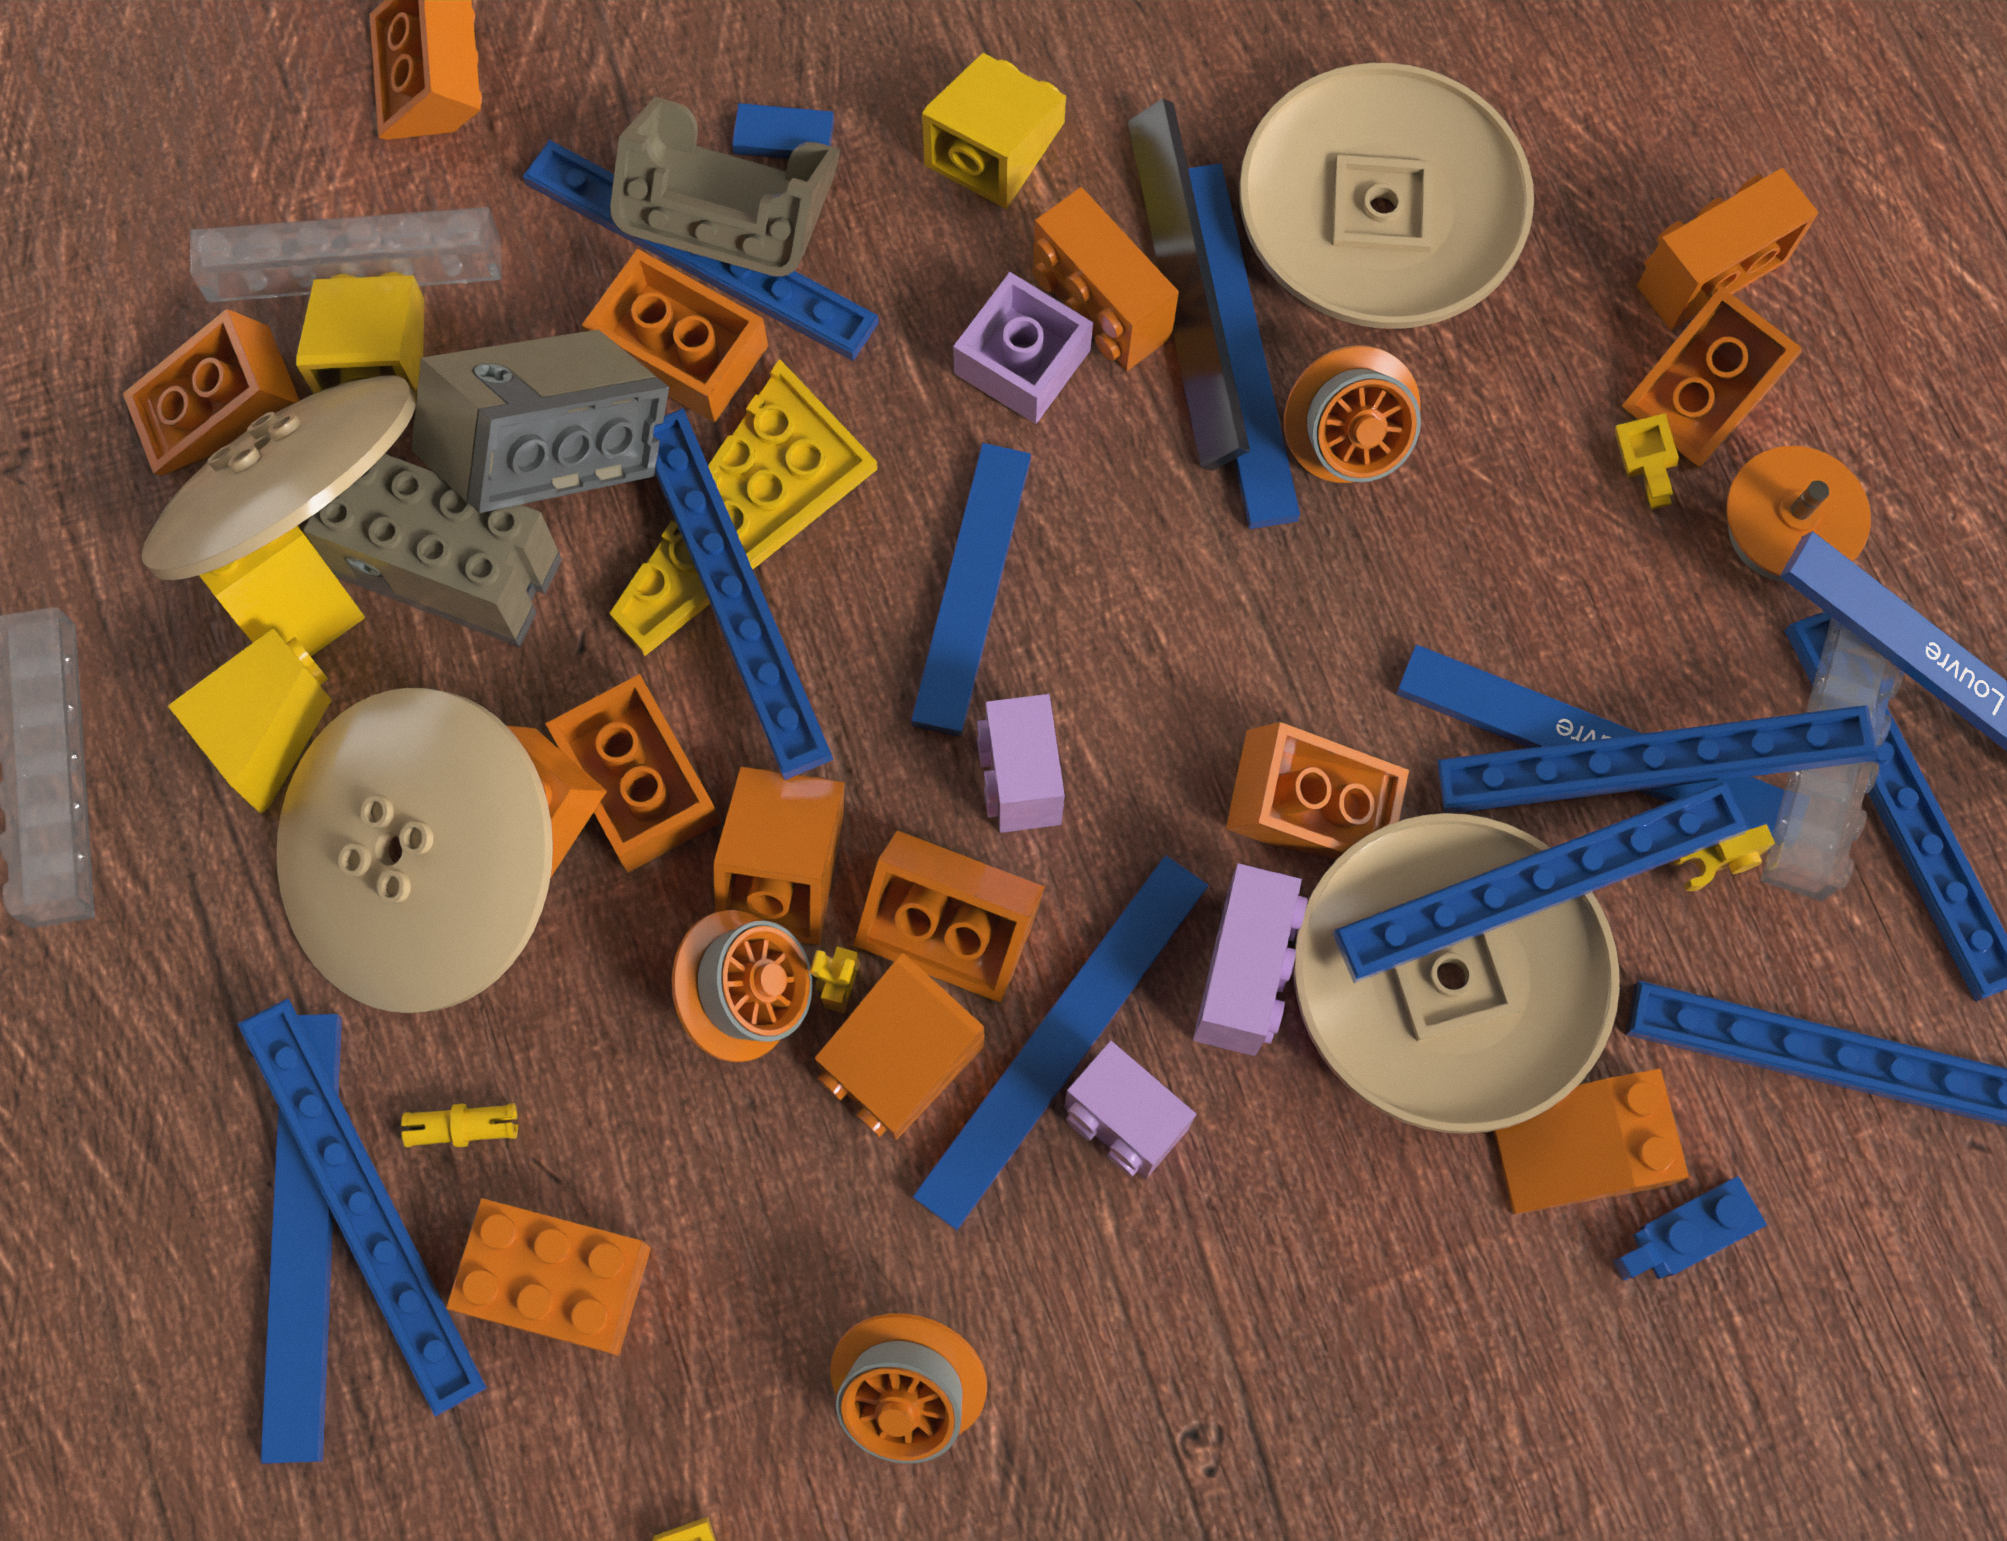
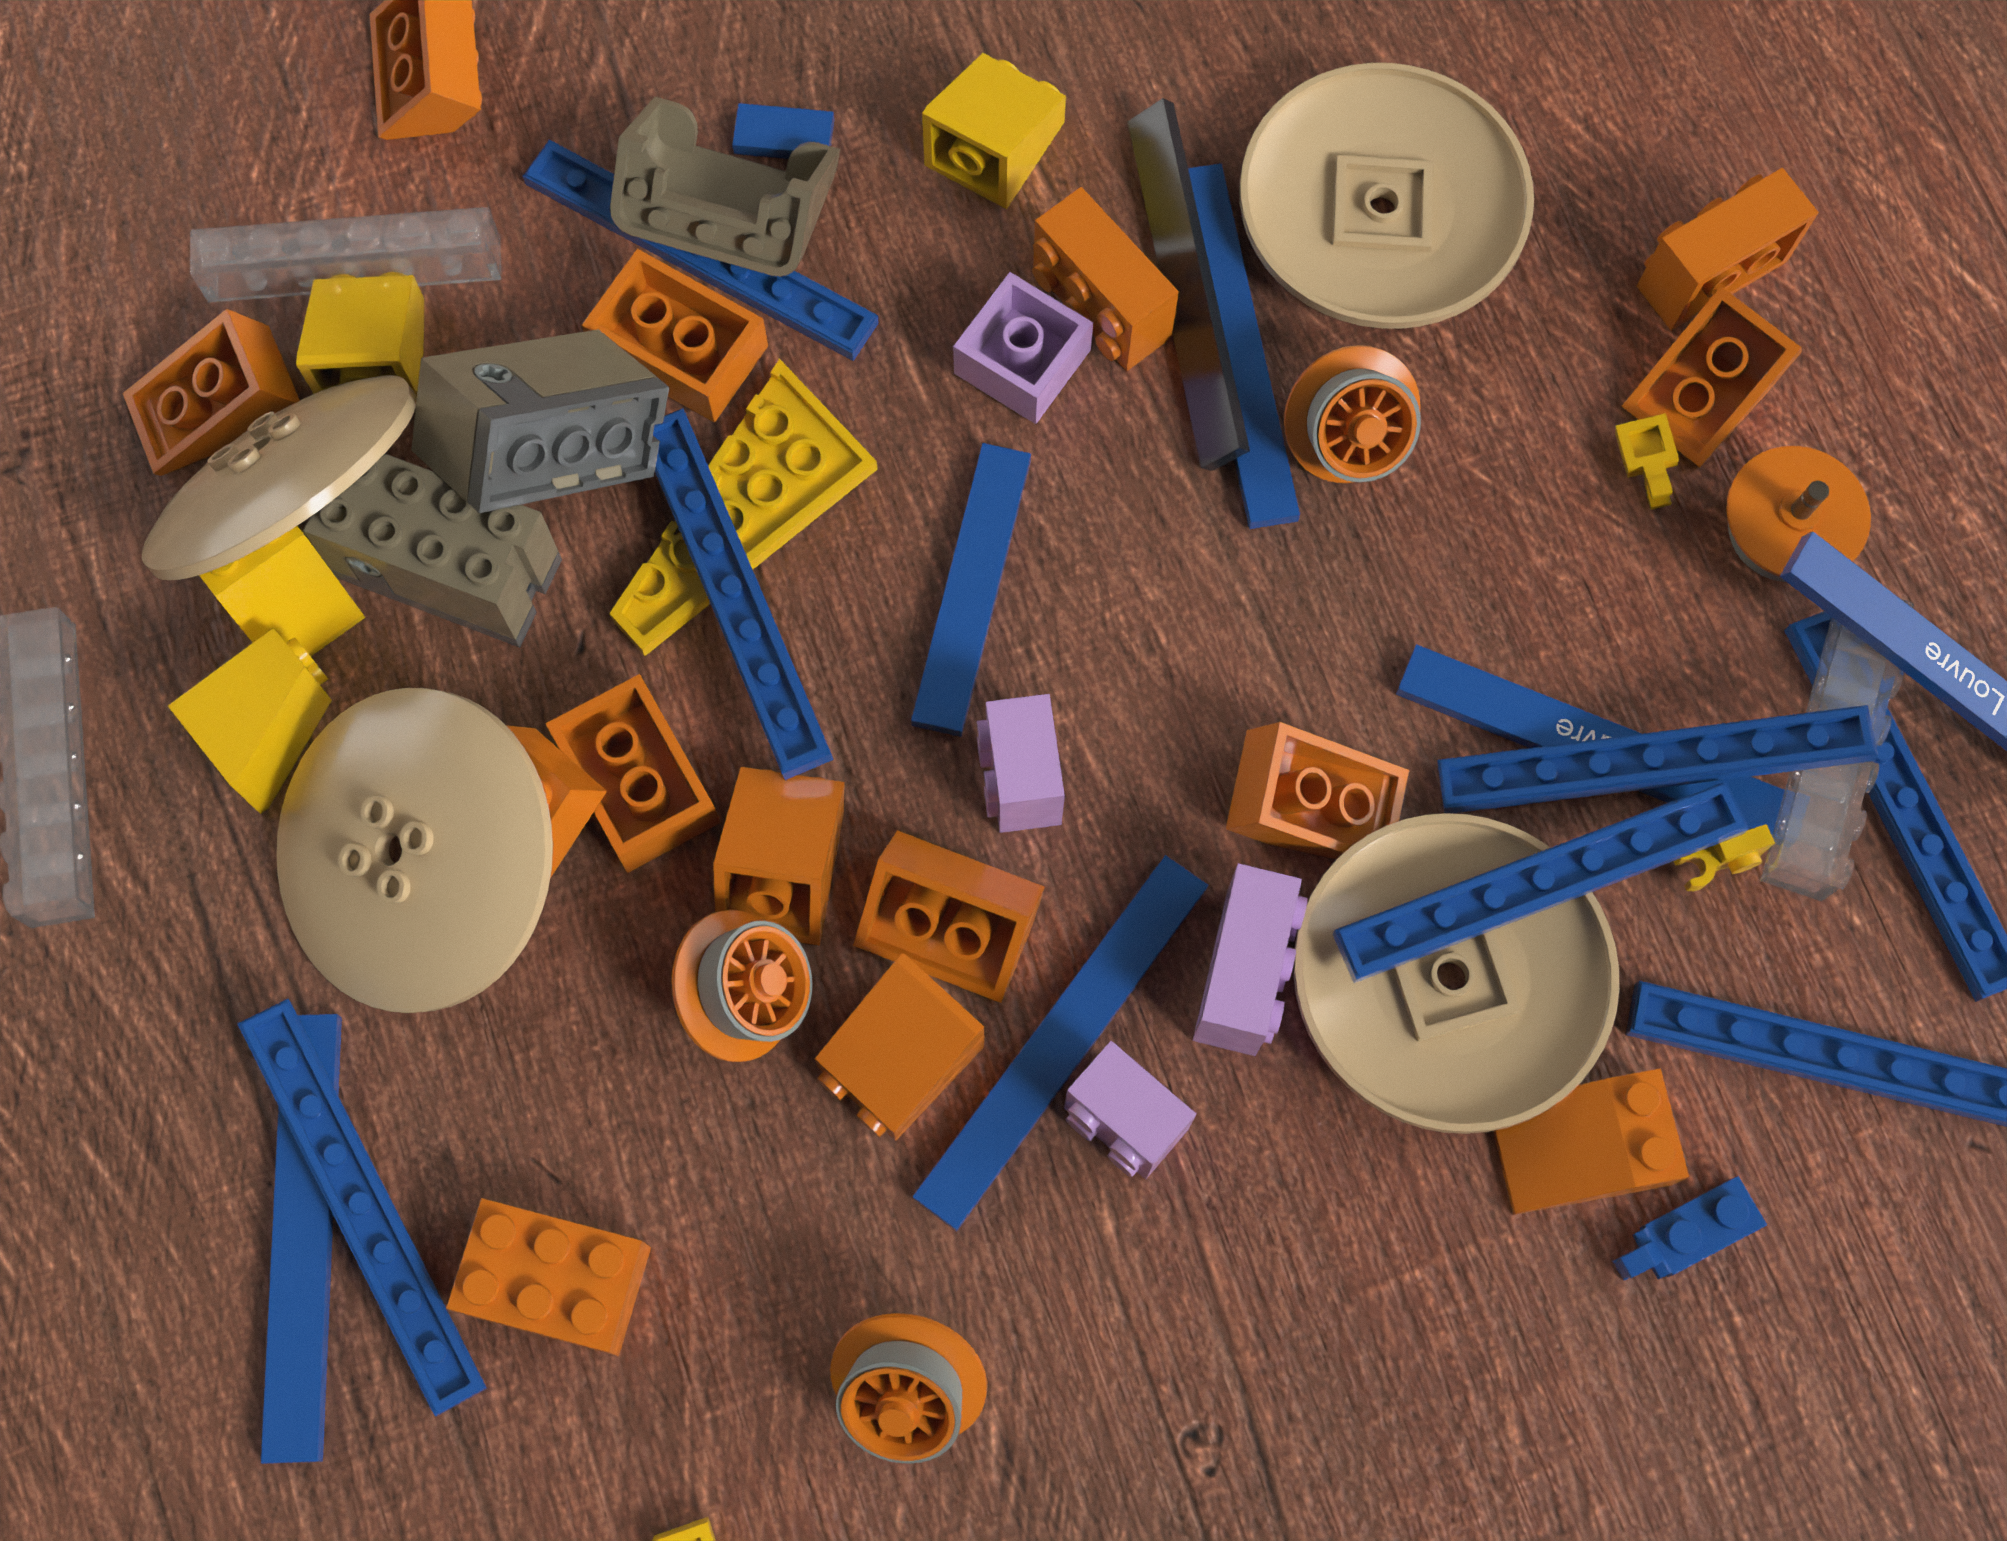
yellow pin [401,1103,518,1148] -> none
yellow plate [809,946,860,1014] -> none

